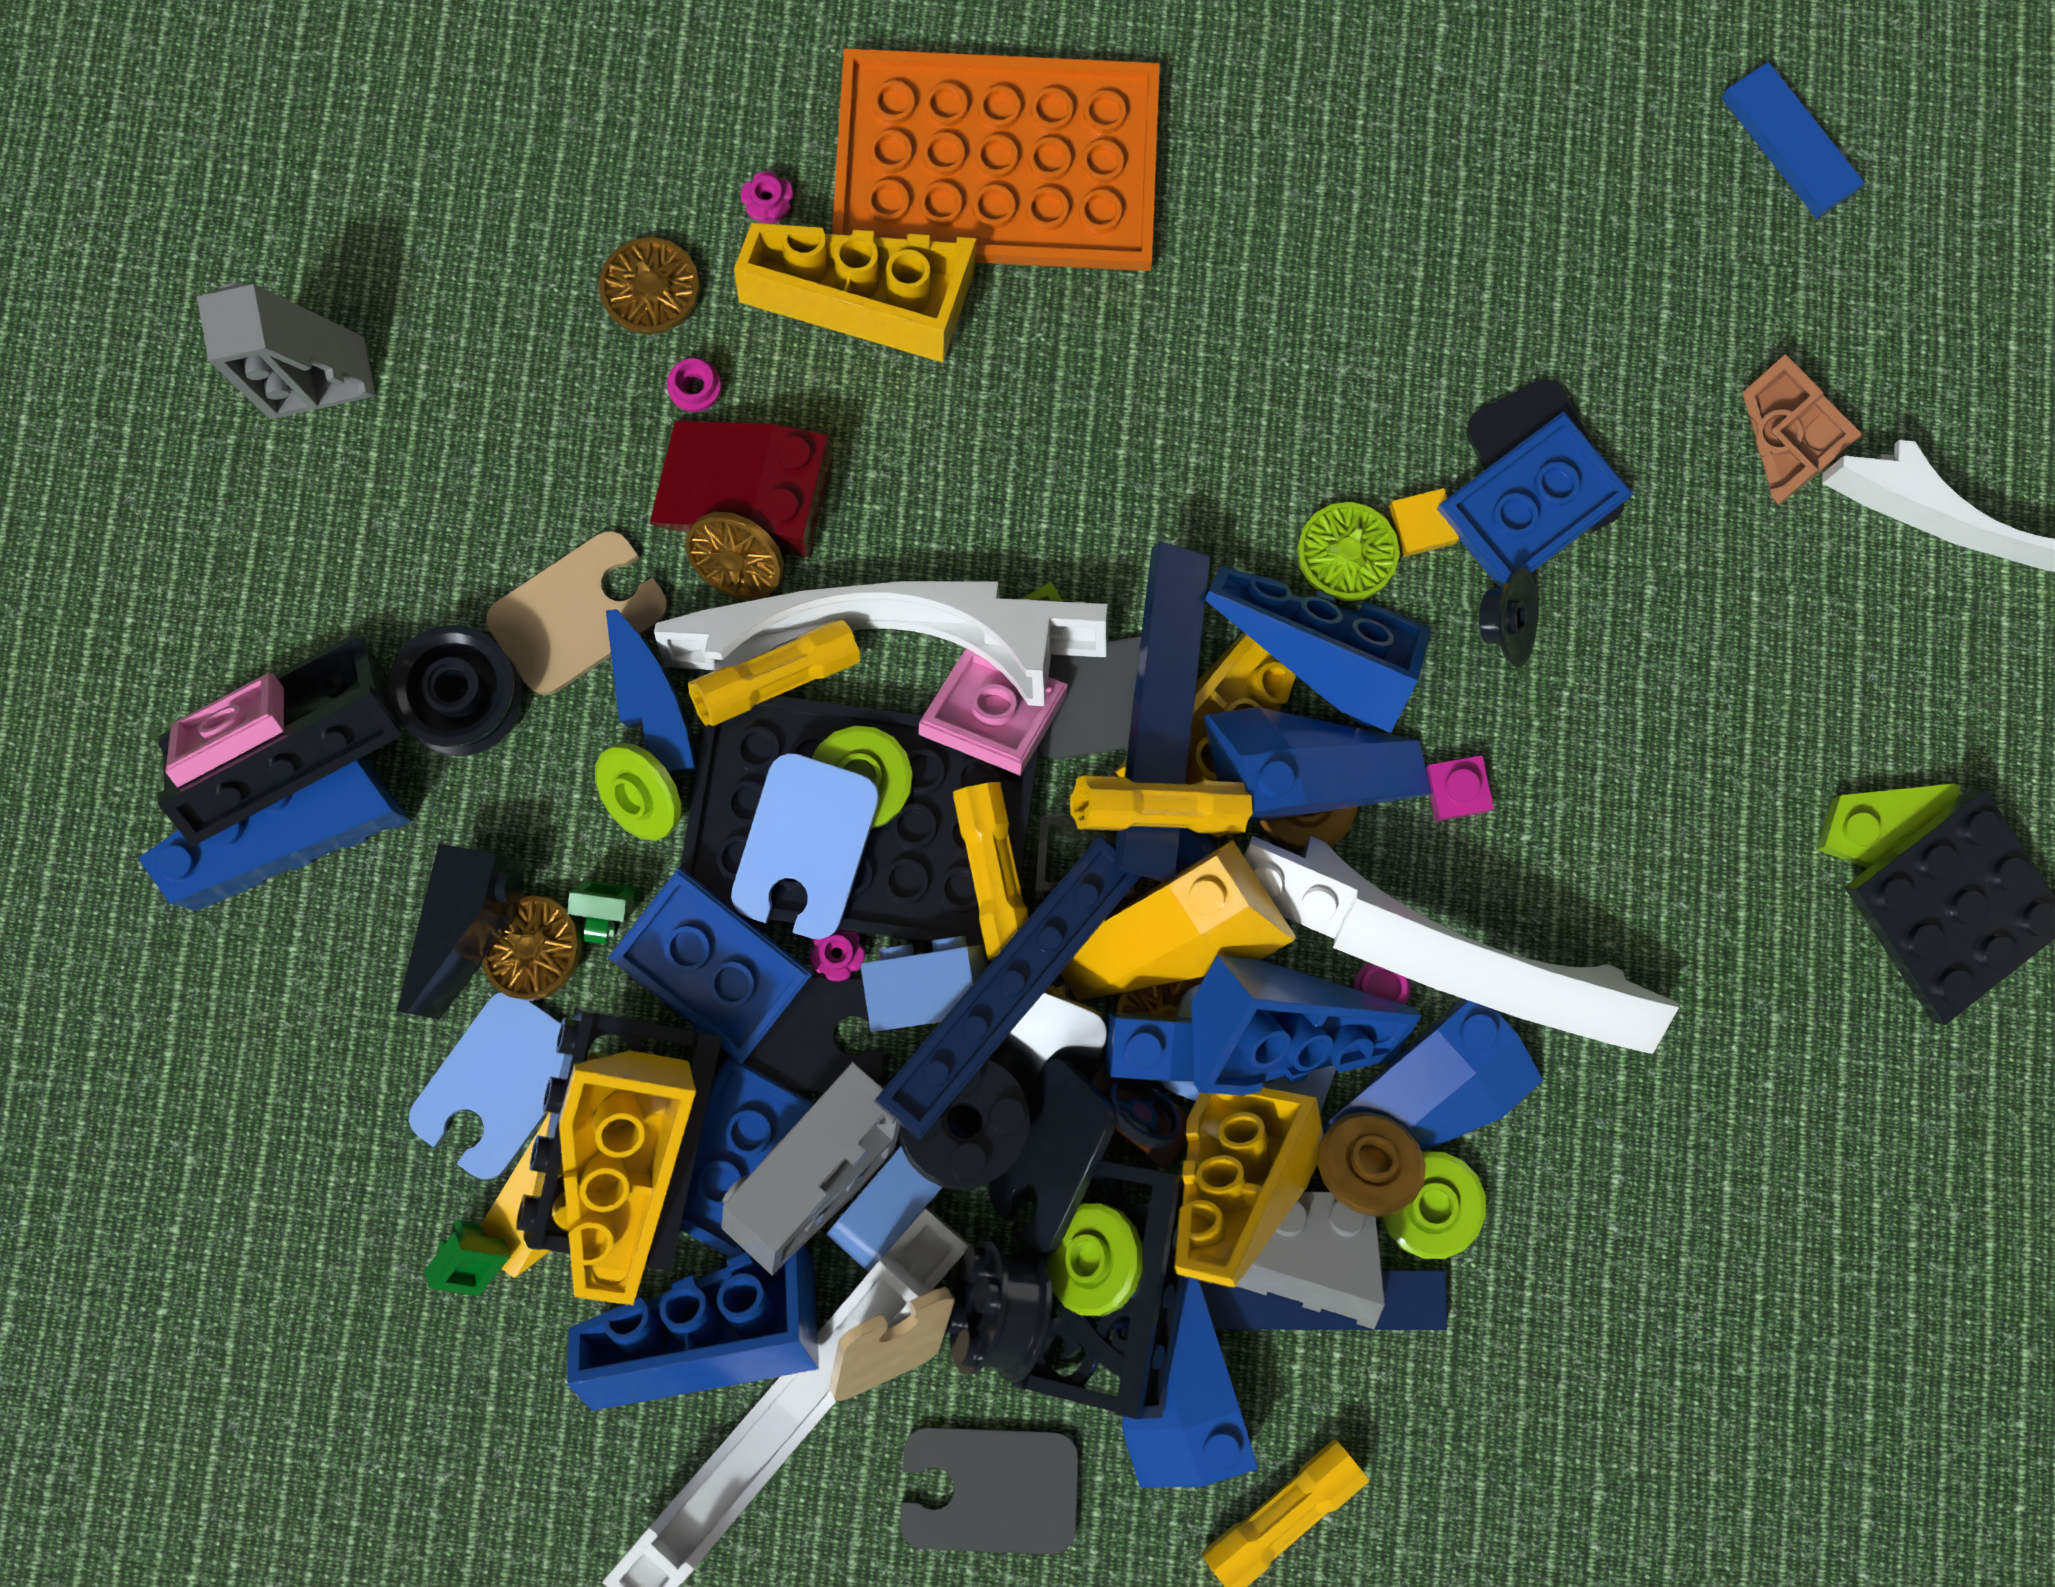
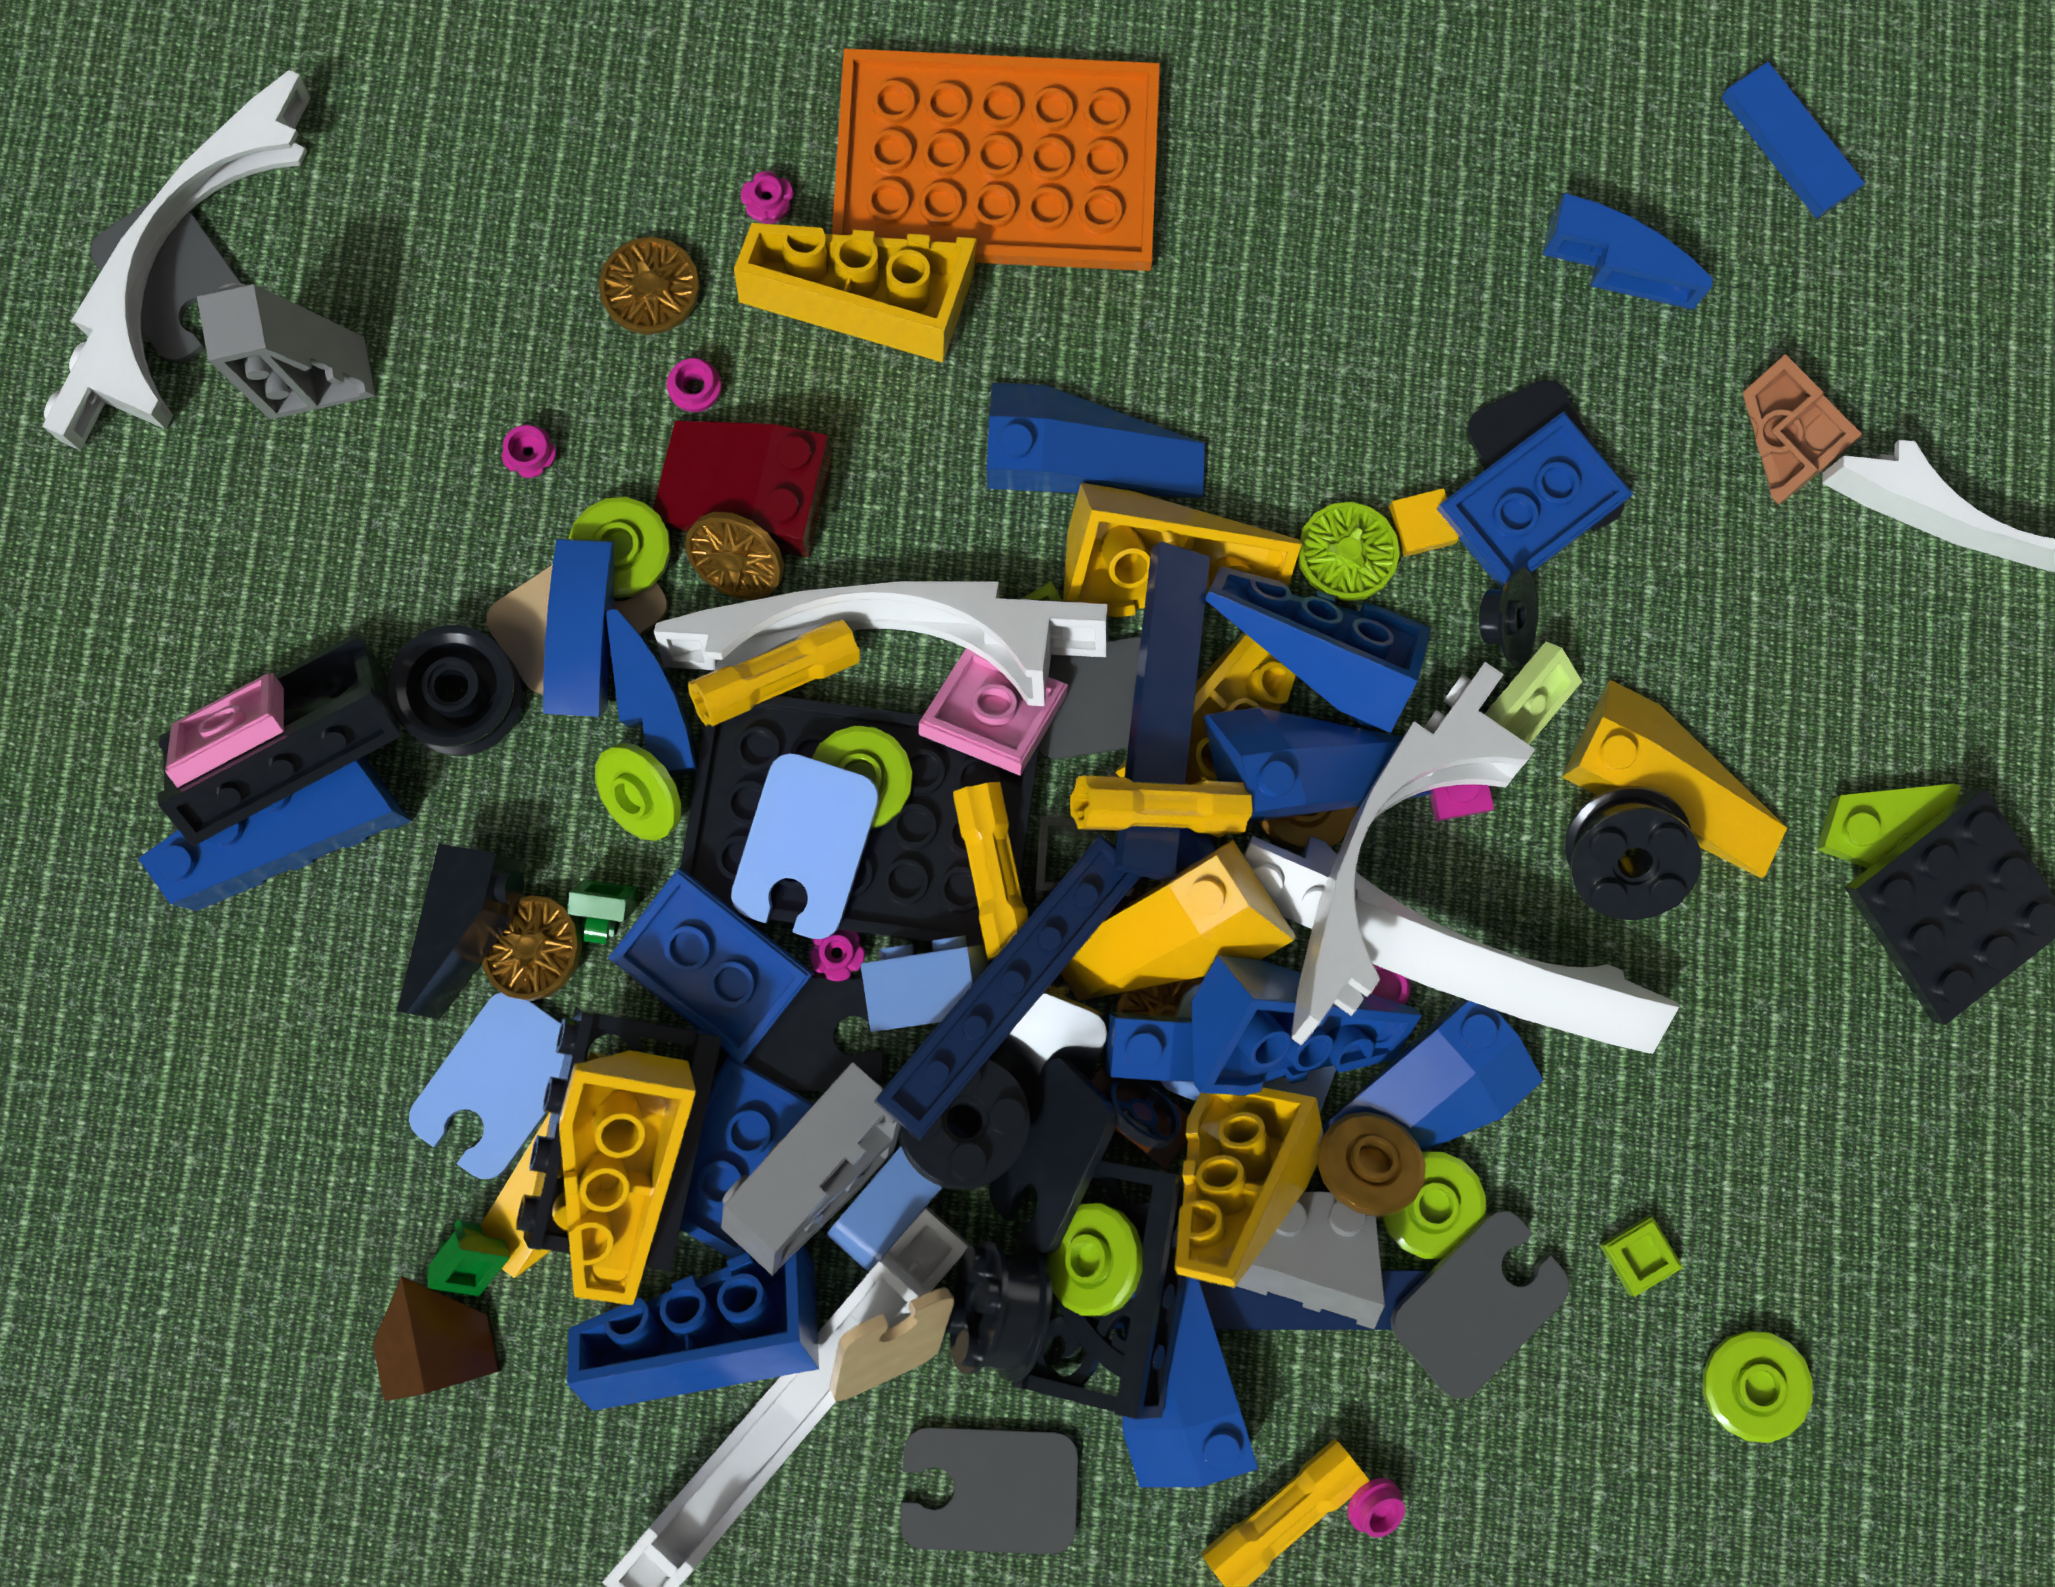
none -> white slope [42,70,310,451]
none -> dark grey piece [91,198,242,363]
none -> reddish brown slope [373,1275,501,1401]
none -> dark pink plate [502,425,556,478]
none -> blue slope [543,538,614,717]
none -> lime wheel [568,497,671,598]
none -> blue wedge [987,383,1205,498]
none -> yellow wedge [1063,483,1302,617]
none -> white slope [1291,662,1535,1045]
none -> dark pink plate [1347,1478,1405,1538]
none -> dark grey piece [1390,1210,1570,1399]
none -> yellowish green plate [1484,642,1582,745]
none -> blue slope [1542,193,1713,310]
none -> yellow wedge [1561,680,1787,878]
none -> black wheel [1564,786,1701,920]
none -> lime tile [1599,1216,1683,1297]
none -> lime wheel [1702,1330,1813,1443]

